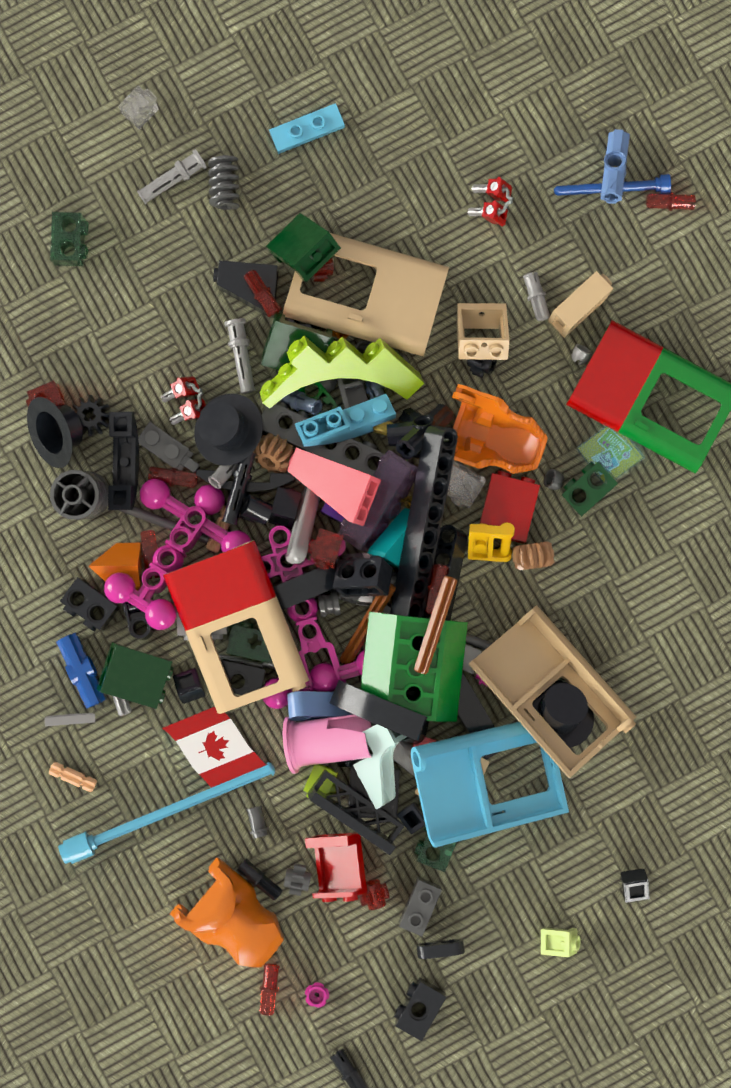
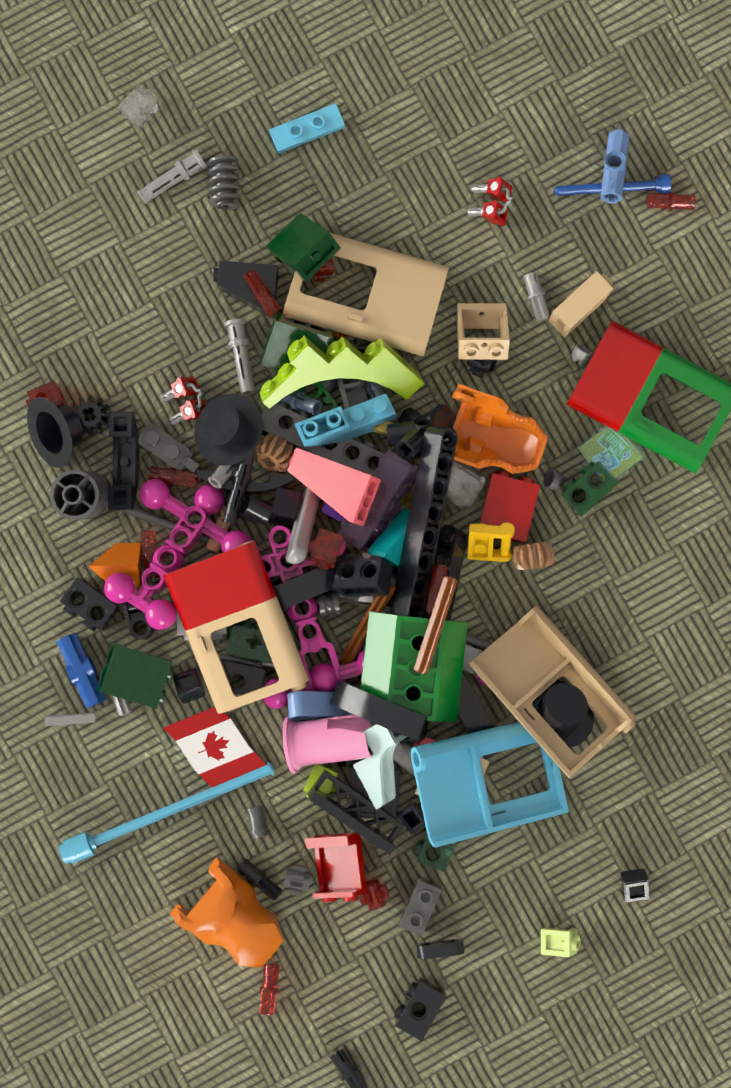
light nougat axle [49,762,97,792] -> none
clear green brick [50,212,89,266] -> none
dark pink plate [305,982,329,1008] -> none

